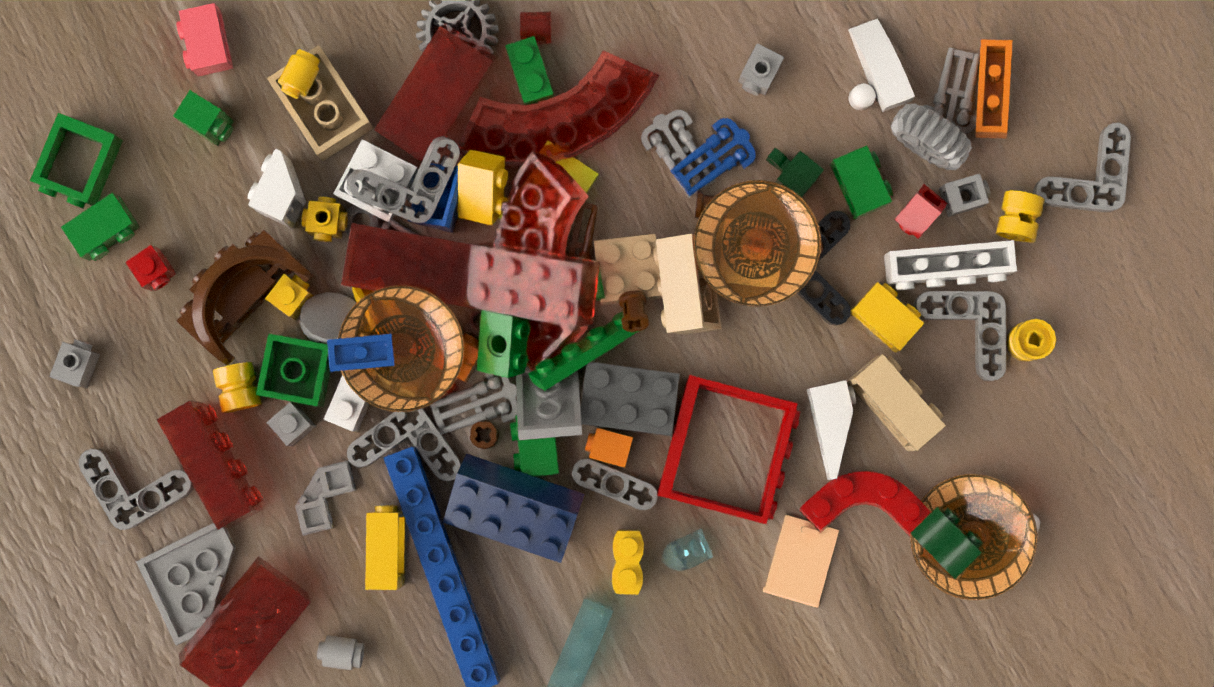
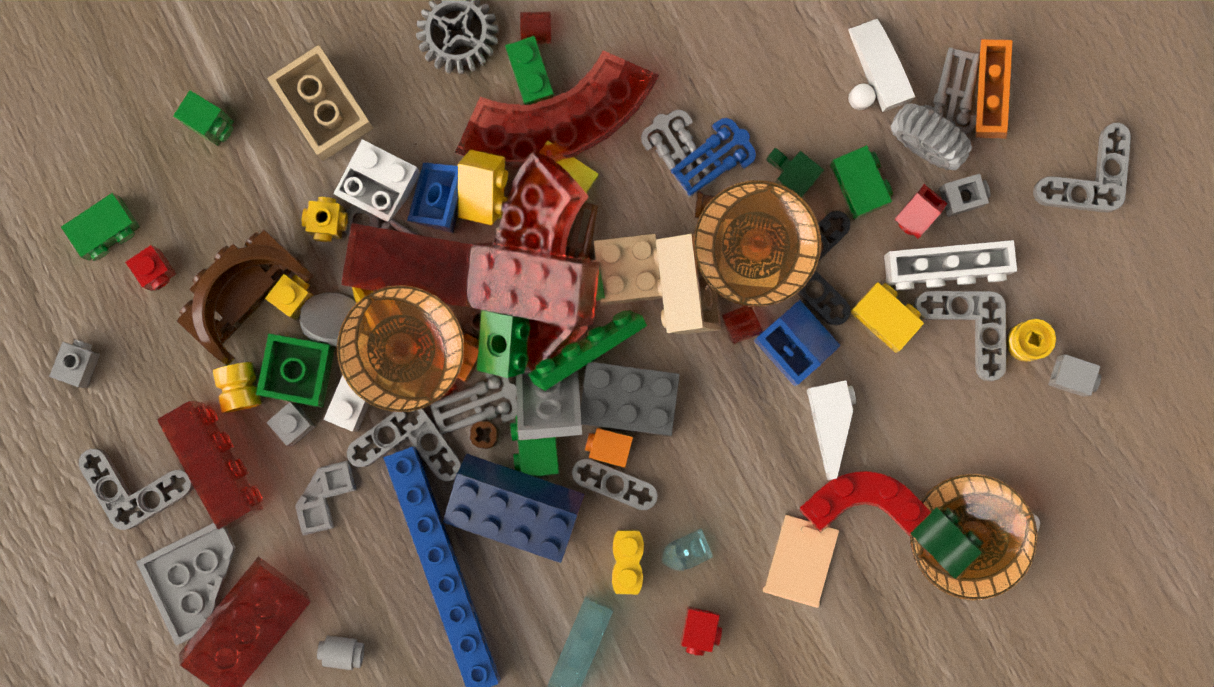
green window [30,113,123,209] -> none
coral brick [176,3,234,77] -> none
white slope [248,149,306,229] -> none
yellow brick [278,49,320,99] -> none
blue plate [327,334,395,372] -> none
light grey beam [347,136,460,223] -> none
yellow window [365,505,405,590] -> none
clear red brick [374,23,497,162] -> none
reddish brown bush [618,291,649,332] -> none
red window [657,375,801,525] -> none
light grey brick [738,43,784,96] -> none
tan brick [847,354,946,451] -> none
yellow wheel [995,190,1045,243] -> none
none -> red brick [680,607,722,656]
none -> clear red brick [722,305,763,345]
none -> blue slope [753,300,841,386]
none -> light grey brick [1048,354,1101,397]

